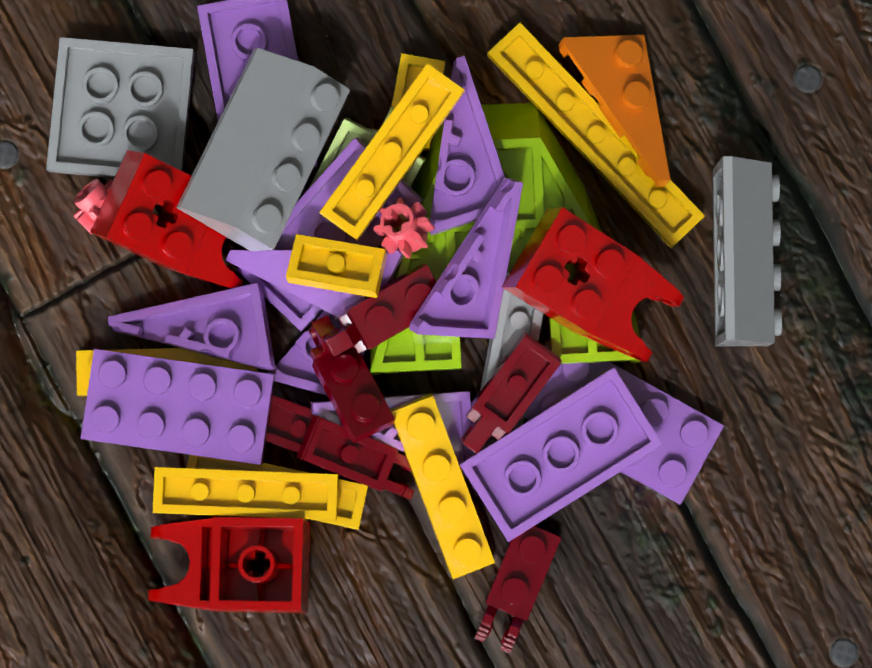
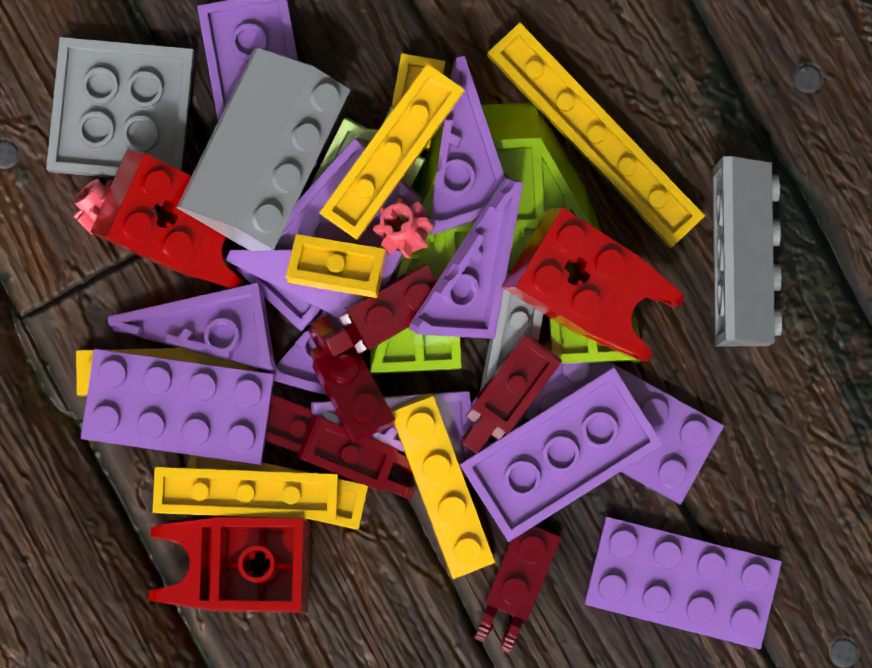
orange wing [558,35,670,187] -> none
none -> medium lavender plate [584,517,782,649]

